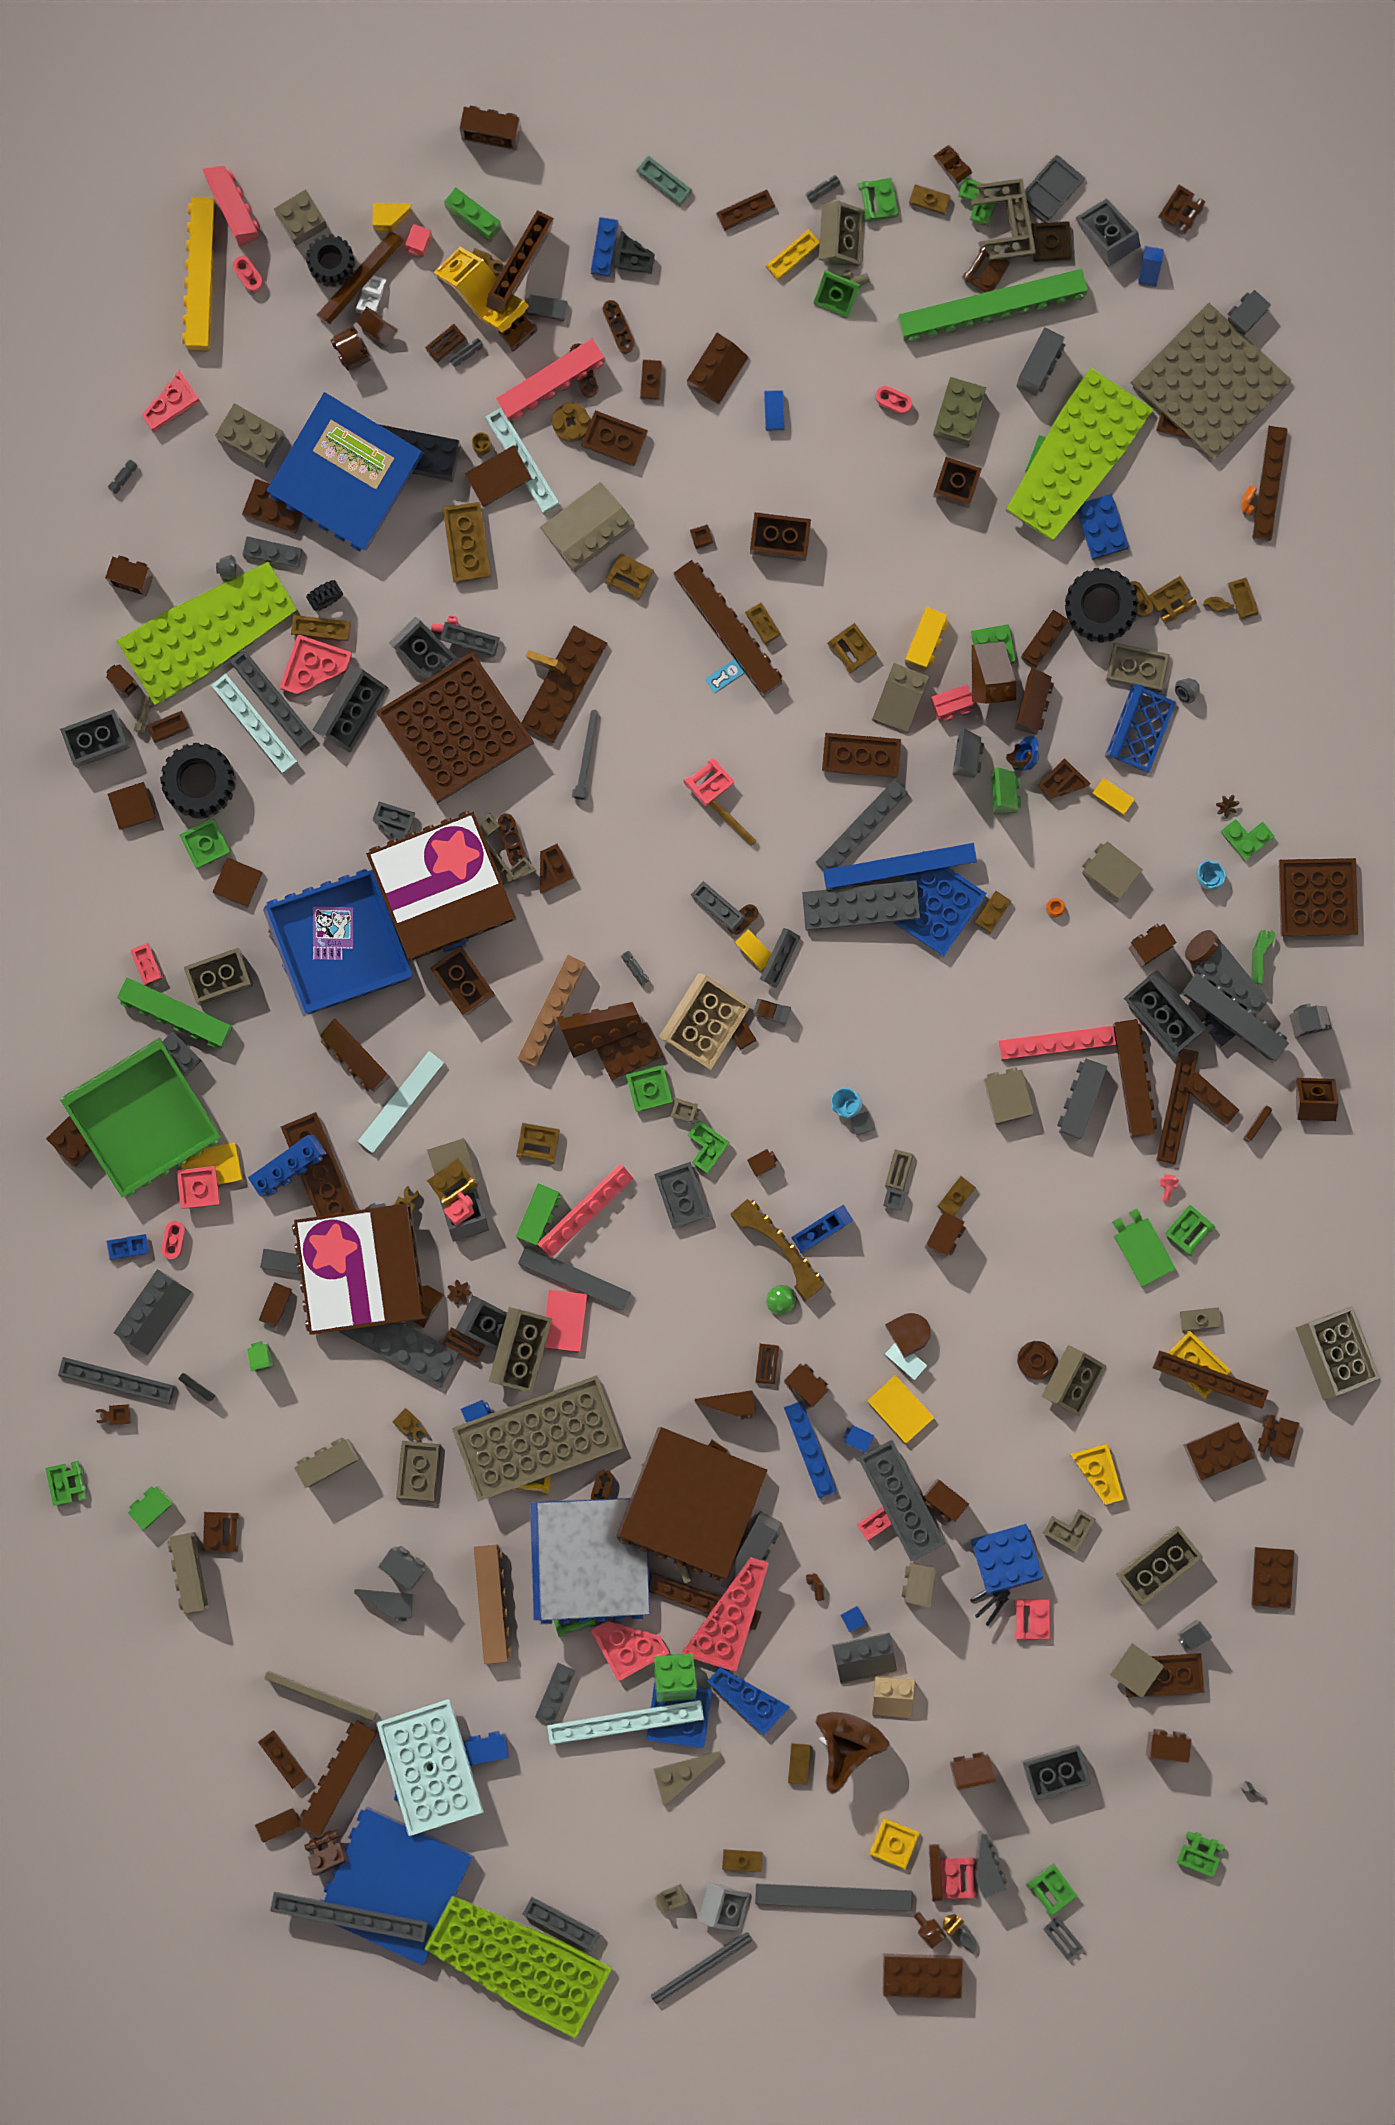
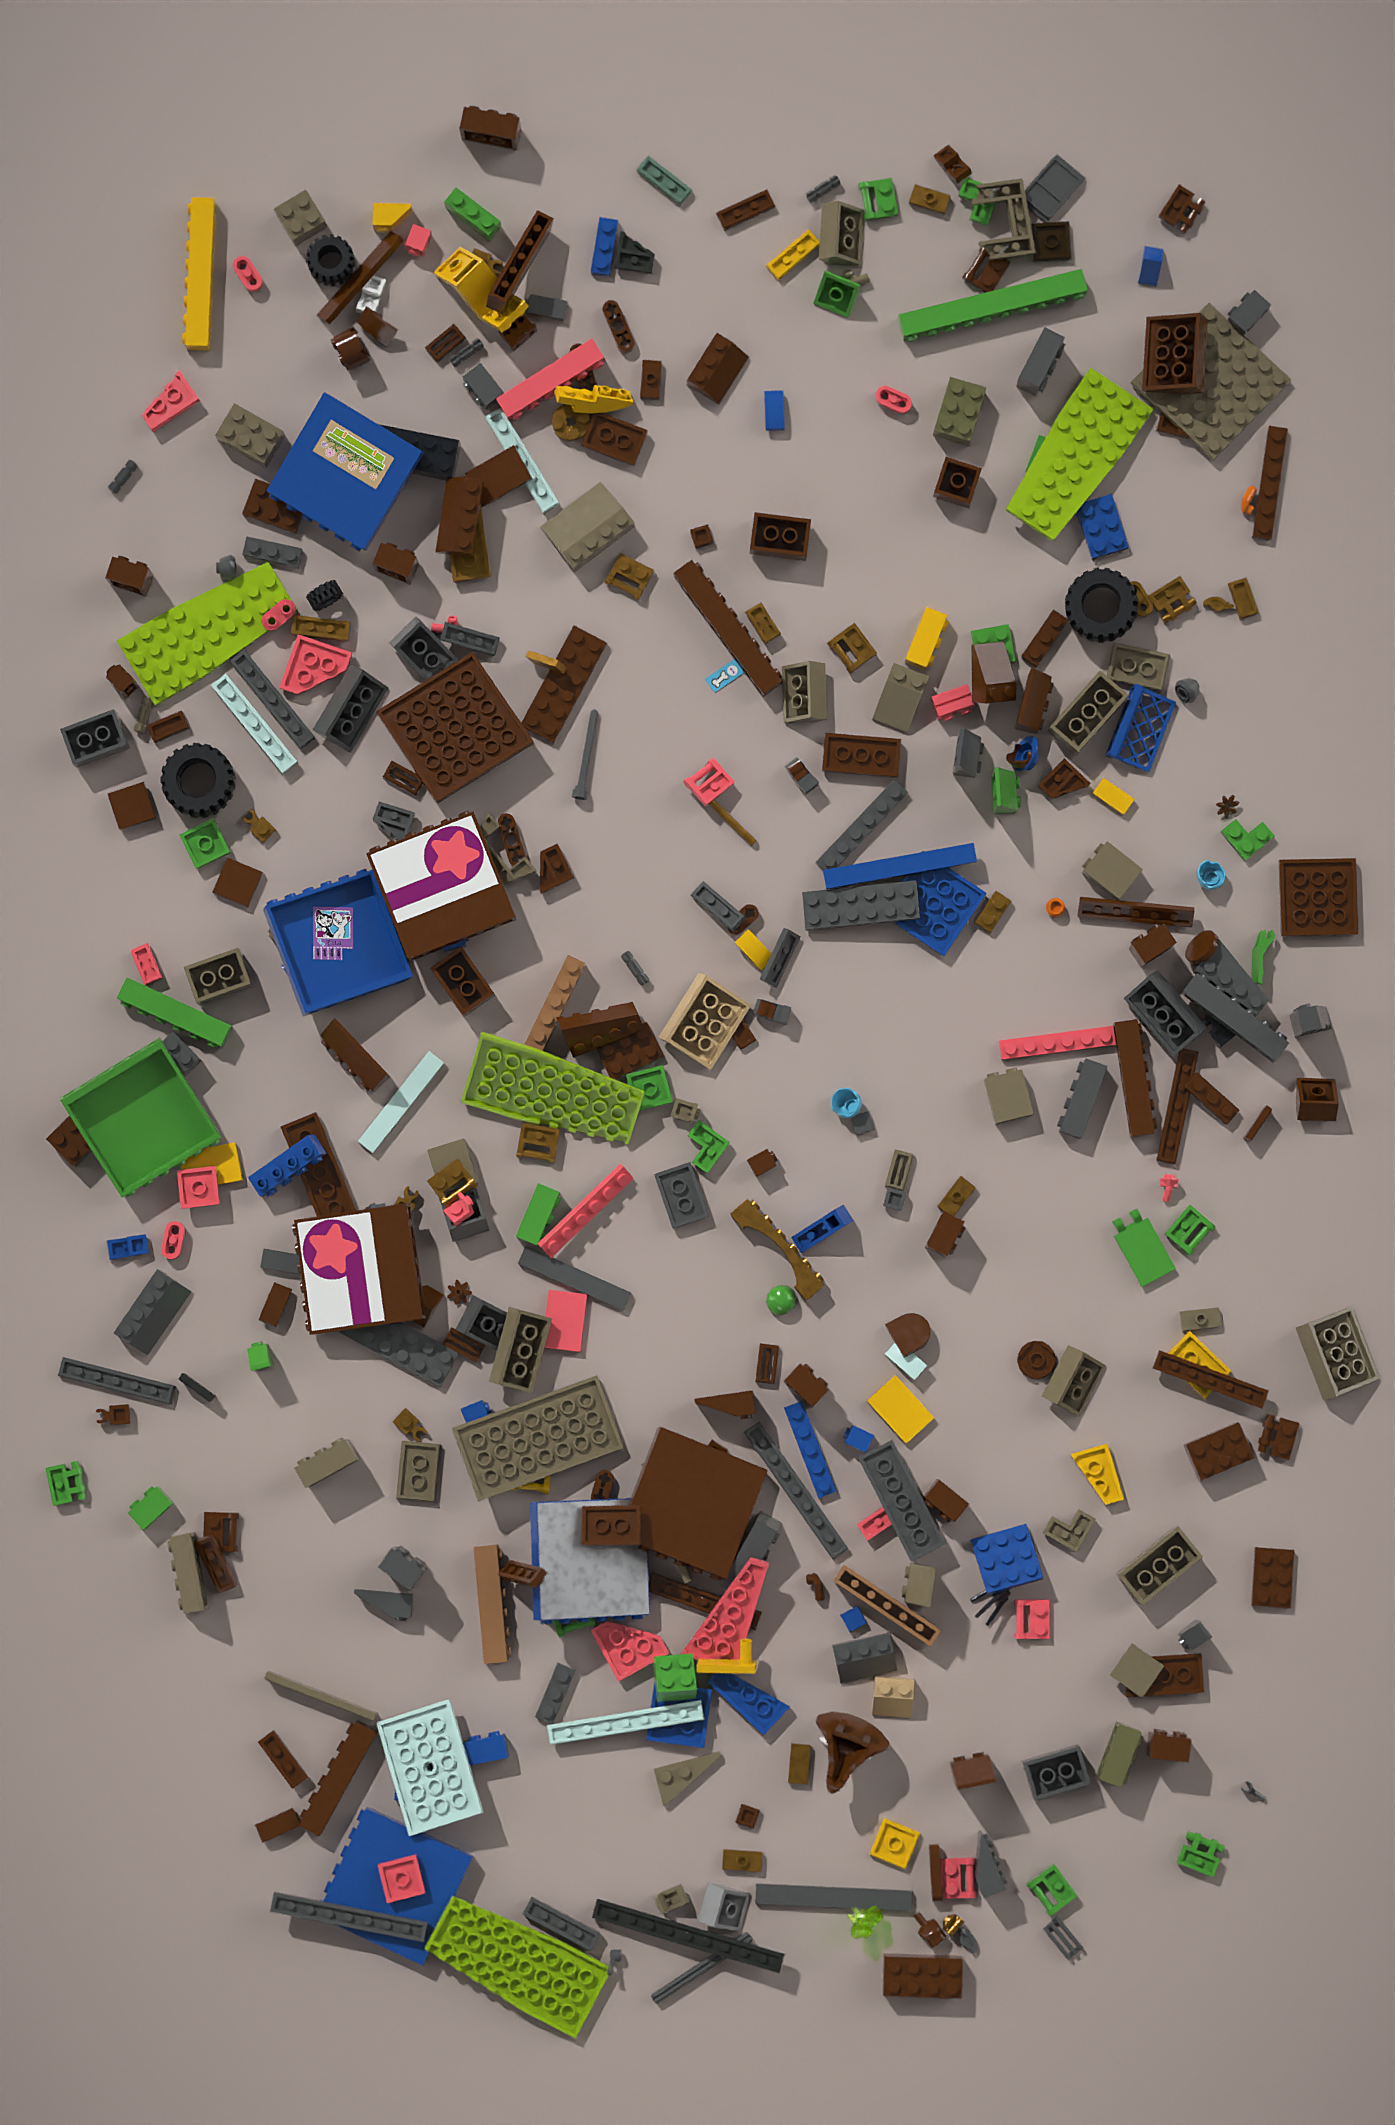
coral slope [202,166,260,247] -> none
reddish brown plate [304,1830,348,1876] -> none
pearl gold wheel [472,432,492,455] -> none
dark grey slope [1076,198,1141,266] -> none
none -> reddish brown plate [194,1534,237,1594]
none -> pearl gold plate [242,809,276,843]
none -> coral plate [262,599,296,631]
none -> reddish brown brick [372,542,419,585]
none -> coral plate [378,1854,426,1903]
none -> reddish brown tile [383,761,423,796]
none -> reddish brown slope [435,476,484,558]
none -> lime wing [461,1032,645,1145]
none -> dark grey brick [463,363,504,410]
none -> reddish brown plate [498,1560,547,1588]
none -> yellow slope [554,385,633,413]
none -> reddish brown plate [582,1505,641,1546]
none -> pearl dark grey plate [592,1899,785,1973]
none -> dark grey hand [607,1950,621,1975]
none -> yellow piece [697,1639,757,1674]
none -> reddish brown tile [735,1803,760,1829]
none -> dark grey tile [744,1421,849,1559]
none -> dark tan slope [782,661,827,723]
none -> leg [785,757,819,795]
none -> medium nougat brick [833,1564,941,1647]
none -> clear neon green plate [847,1906,884,1939]
none -> dark tan brick [1048,671,1129,756]
none -> reddish brown plate [1077,897,1195,928]
none -> olive brick [1096,1721,1143,1788]
none -> reddish brown slope [1142,313,1208,394]

